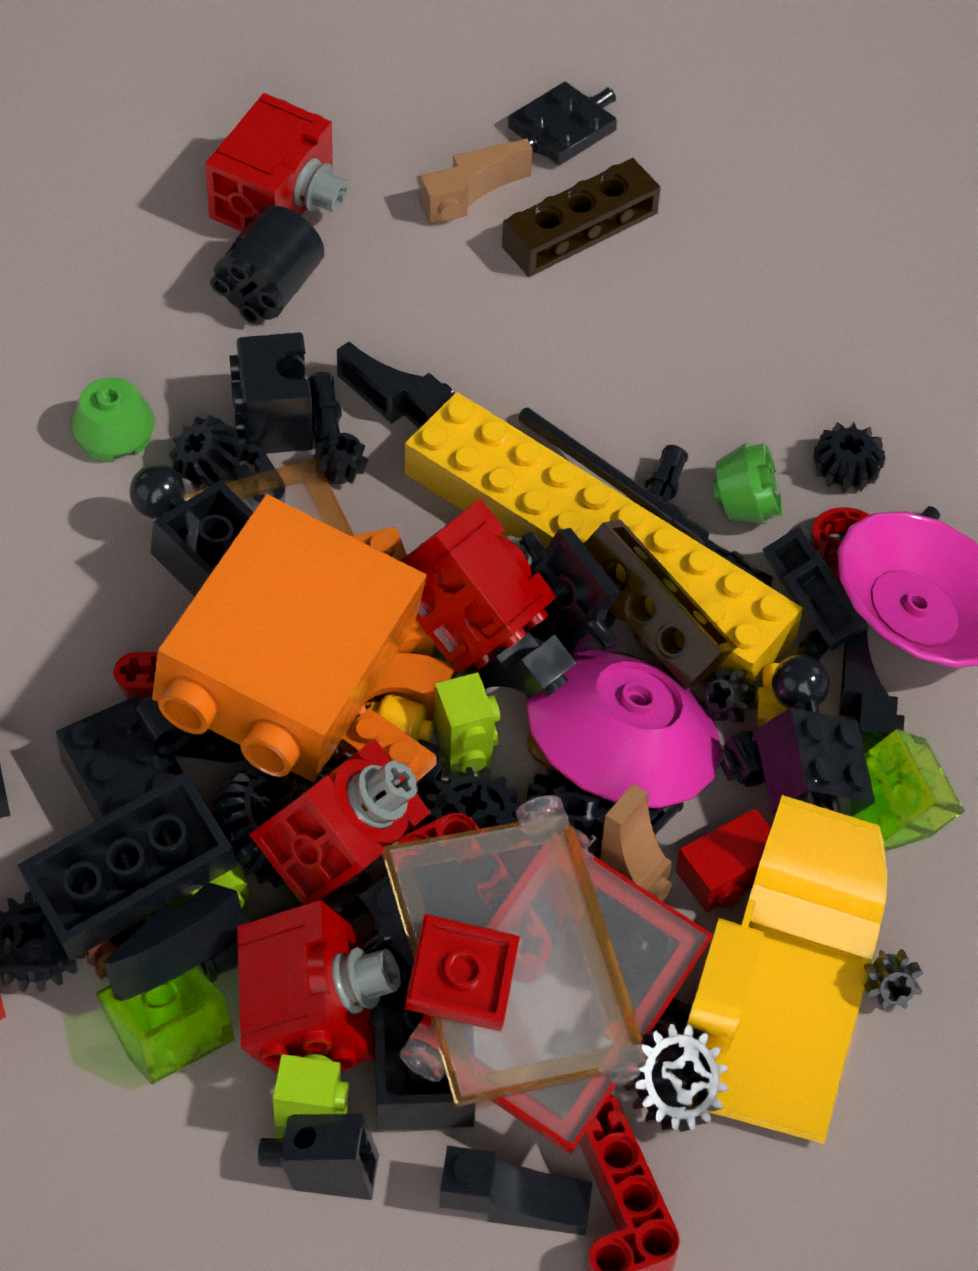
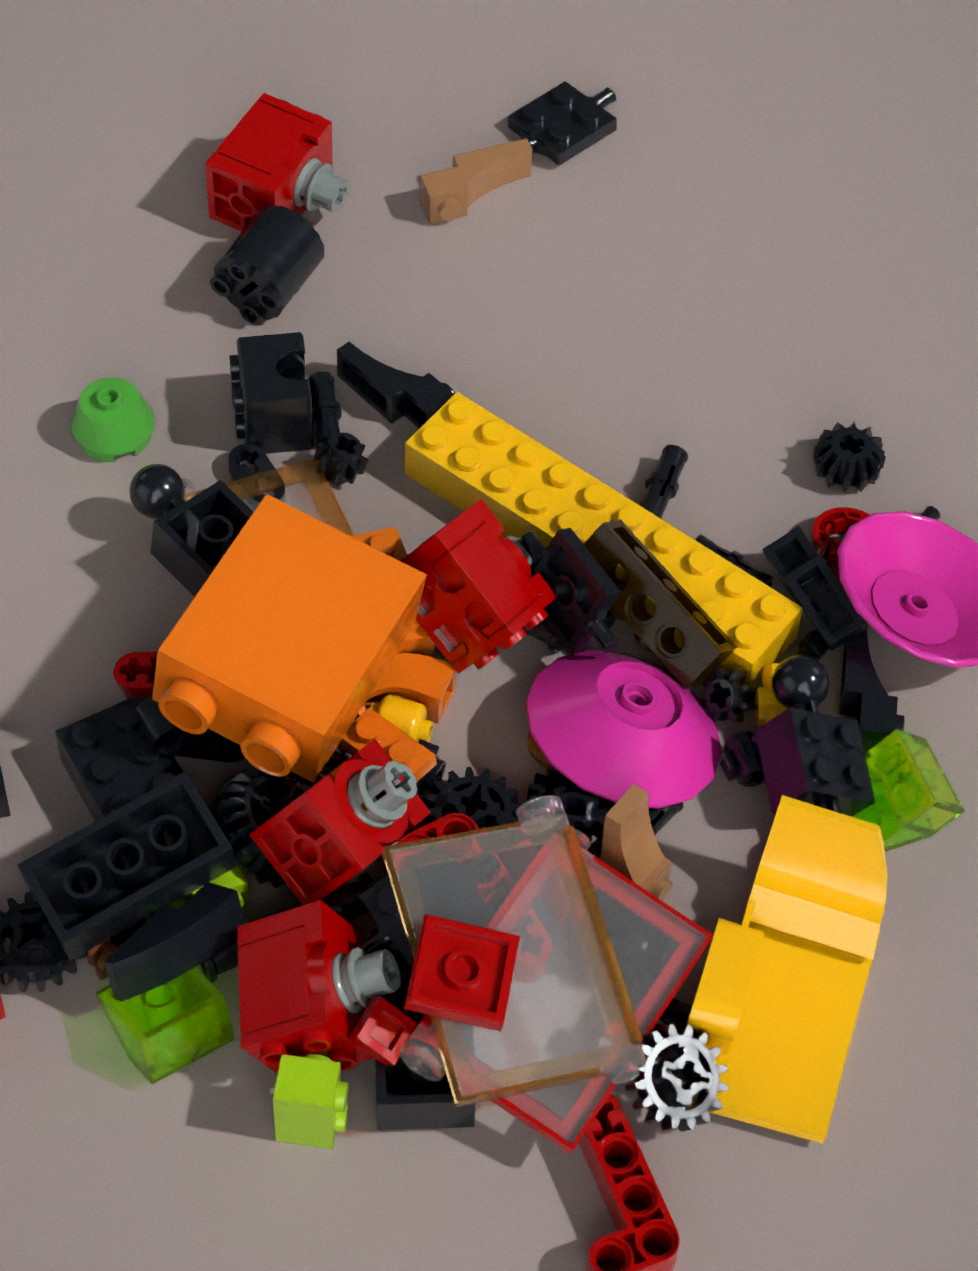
black gear [168,415,244,490] -> none
black torso [258,1113,379,1200] -> none
lime brick [434,672,500,774] -> none
black slope [439,1145,593,1236] -> none
black slope [476,632,576,699] -> none
dark brown brick [502,158,661,277] -> none
black bar [518,407,709,545] -> none
red brick [676,808,771,913] -> none
bright green cone [712,442,783,524] -> none
black gear [864,949,923,1010] -> none
none -> red plate [348,996,418,1066]

